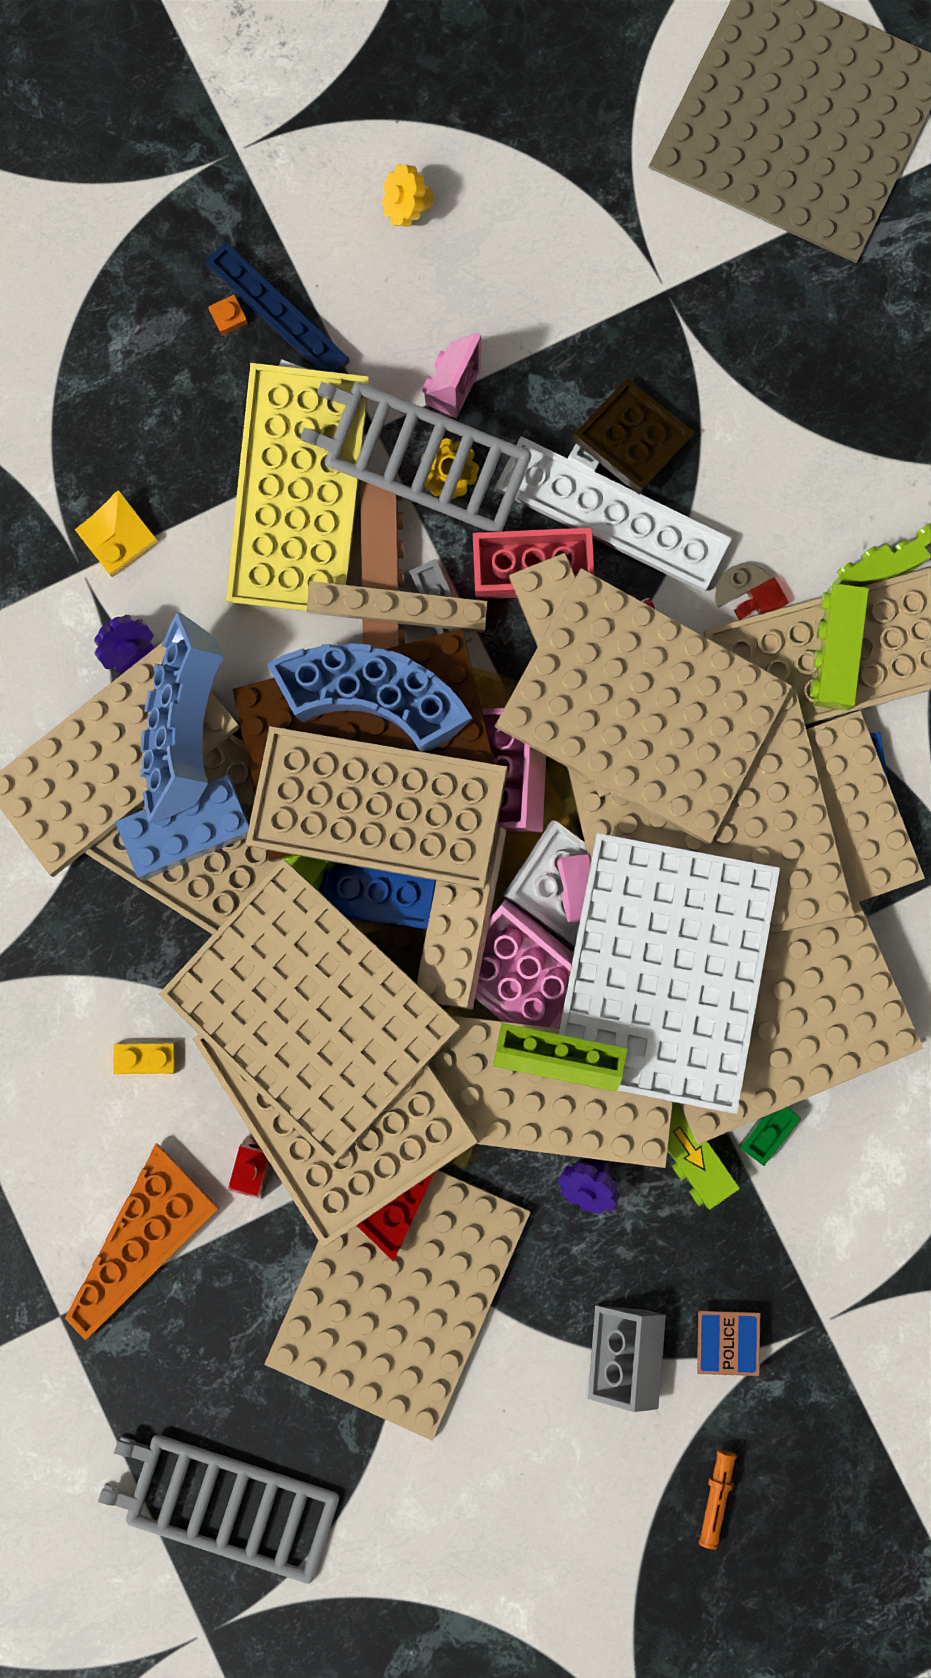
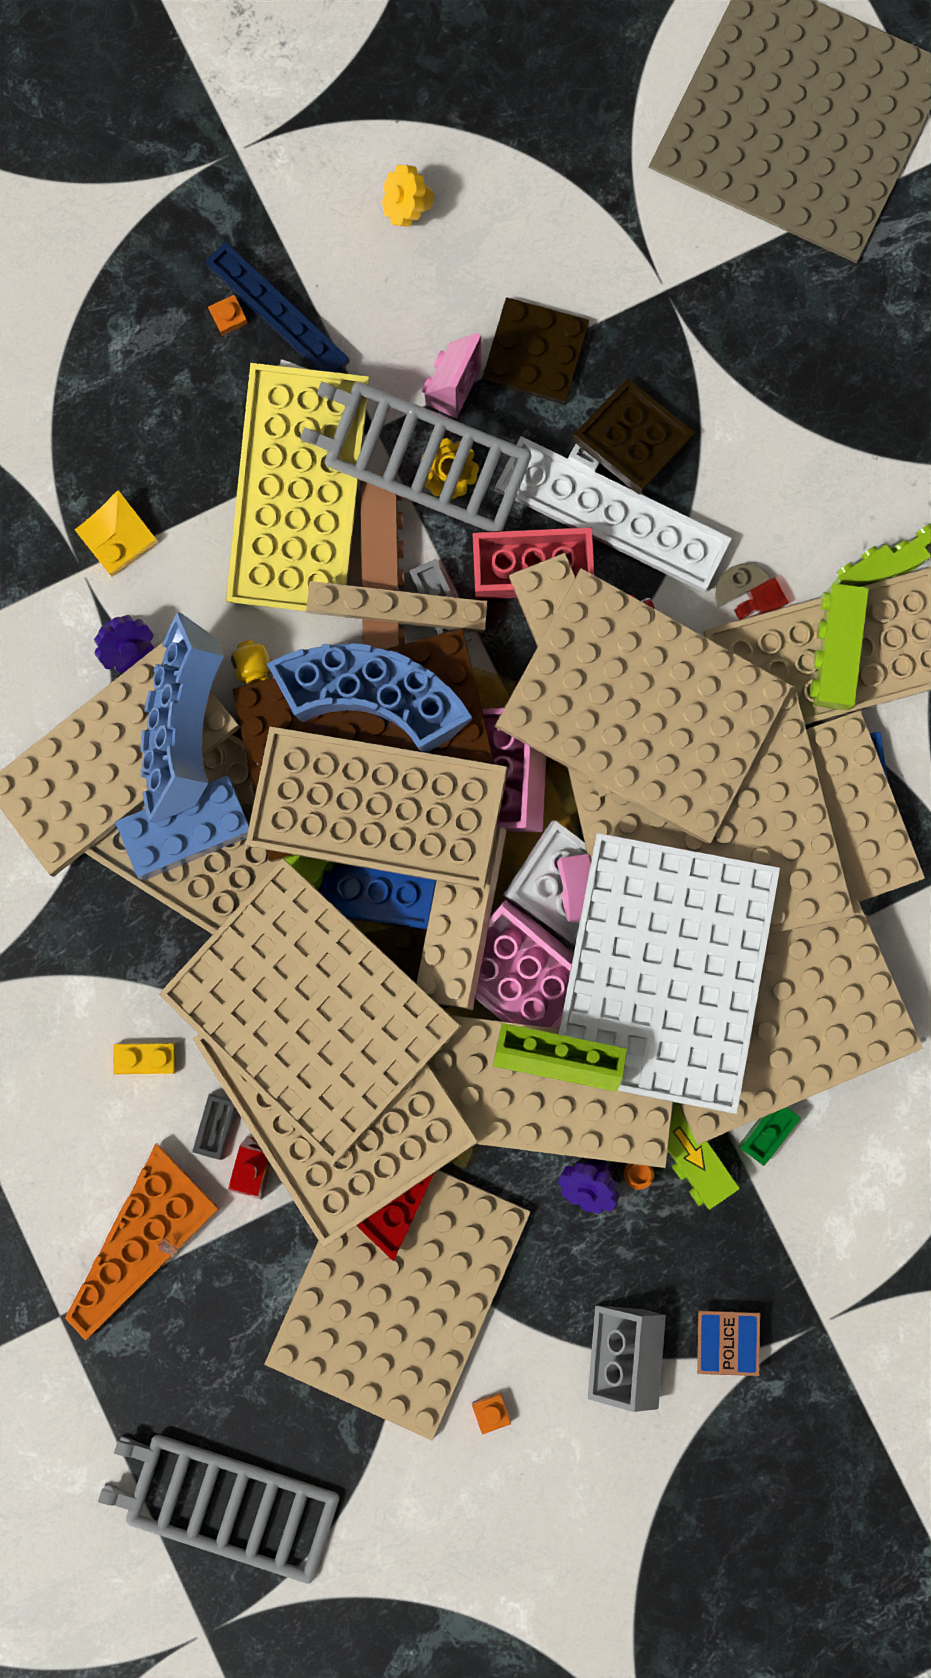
orange pin [698,1450,737,1550] -> none
none -> clear piece [158,1238,178,1257]
none -> dark grey tile [192,1093,237,1160]
none -> yellow head [231,640,271,685]
none -> orange plate [472,1392,511,1435]
none -> dark brown plate [482,297,589,405]
none -> orange plate [623,1163,654,1190]

